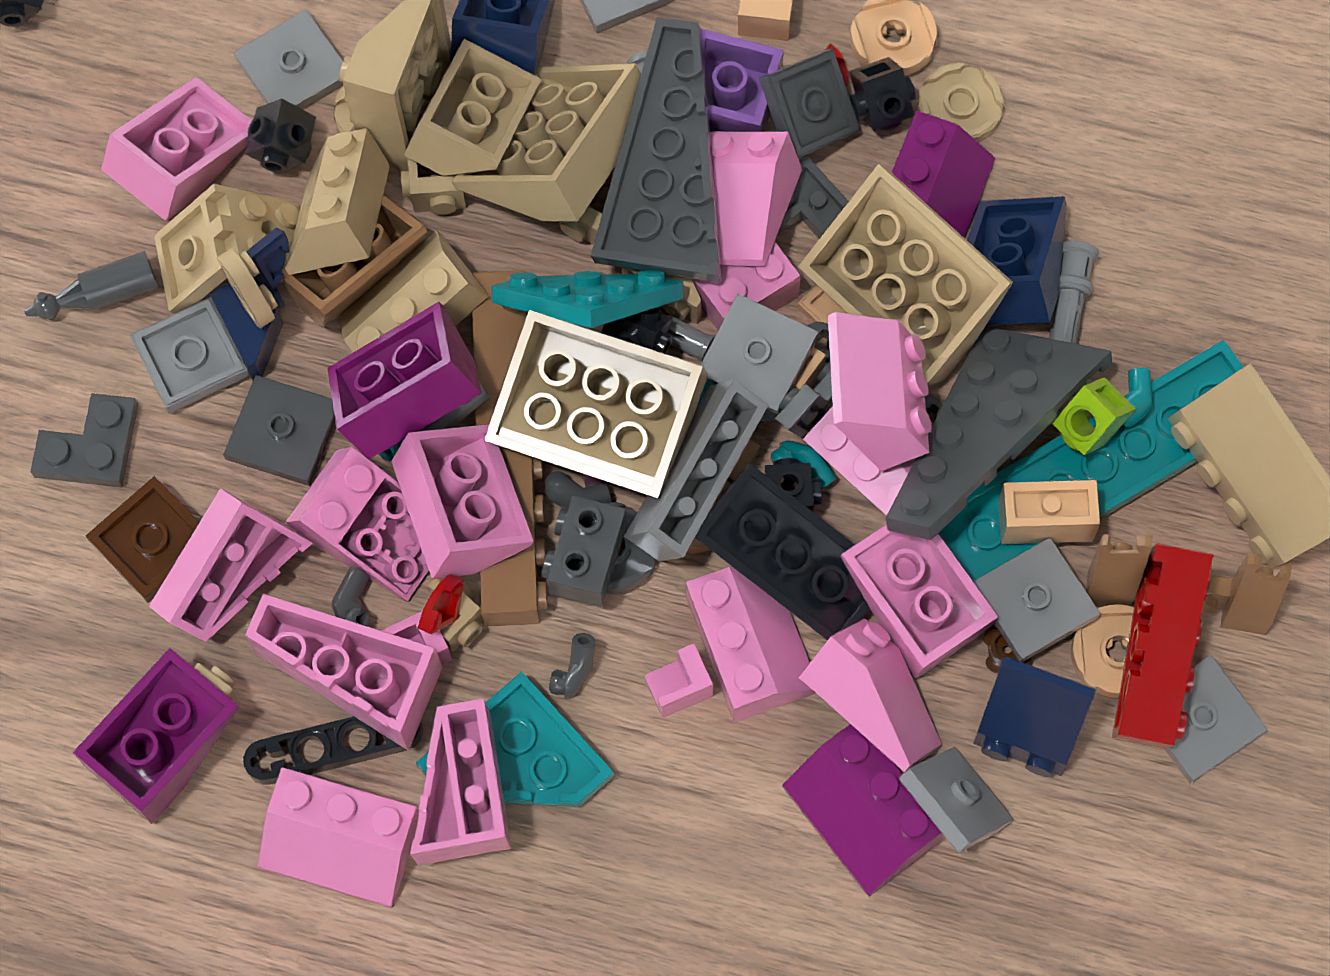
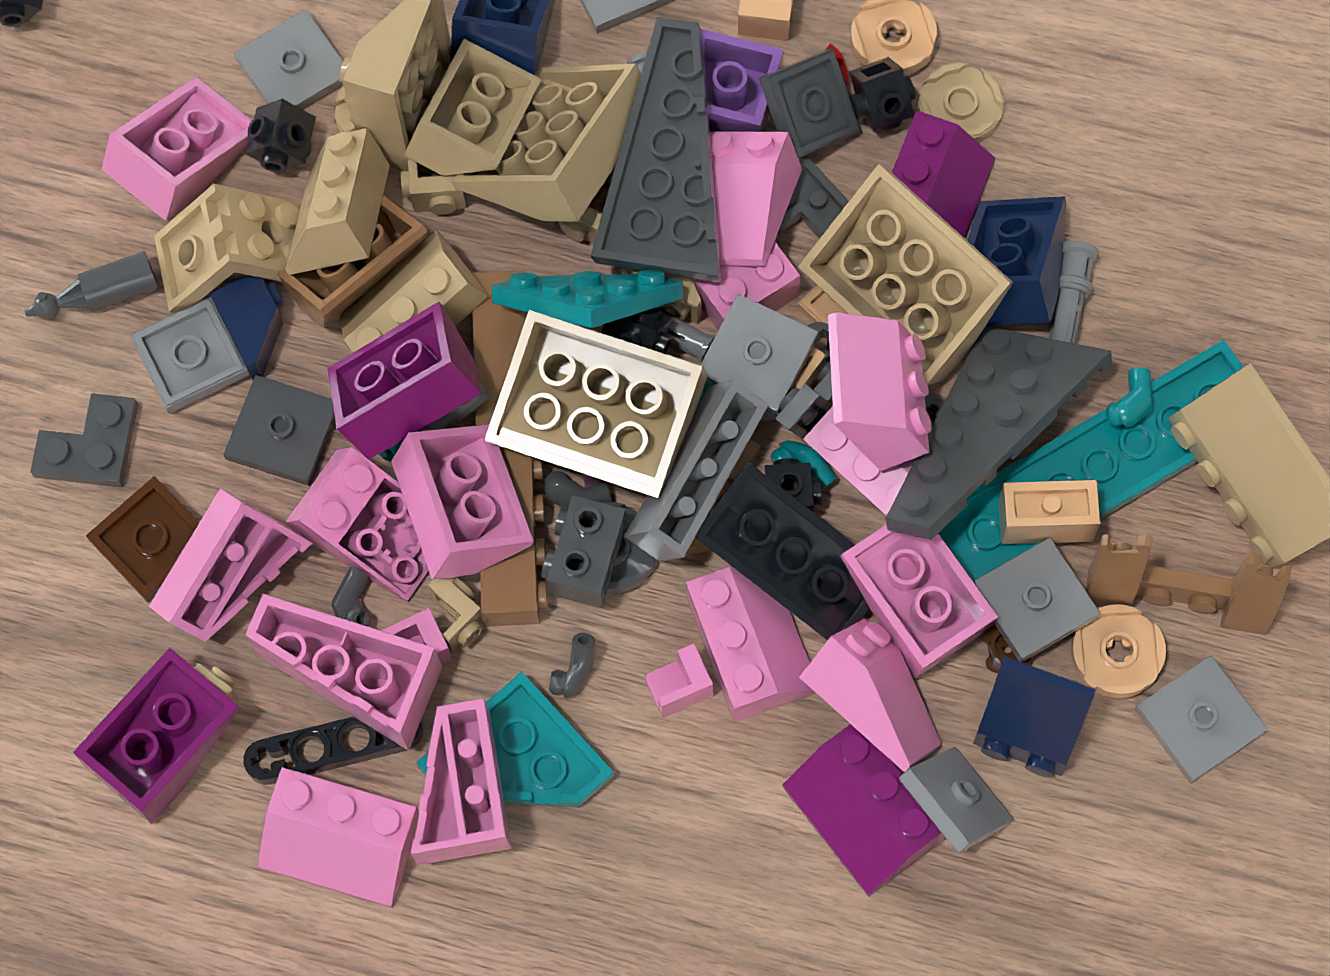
tan plate [216,248,278,328] -> none
dark blue tile [246,228,289,292] -> none
red tile [418,574,464,634] -> none
lime brick [1052,377,1136,455] -> none
red wedge [1112,544,1214,749] -> none

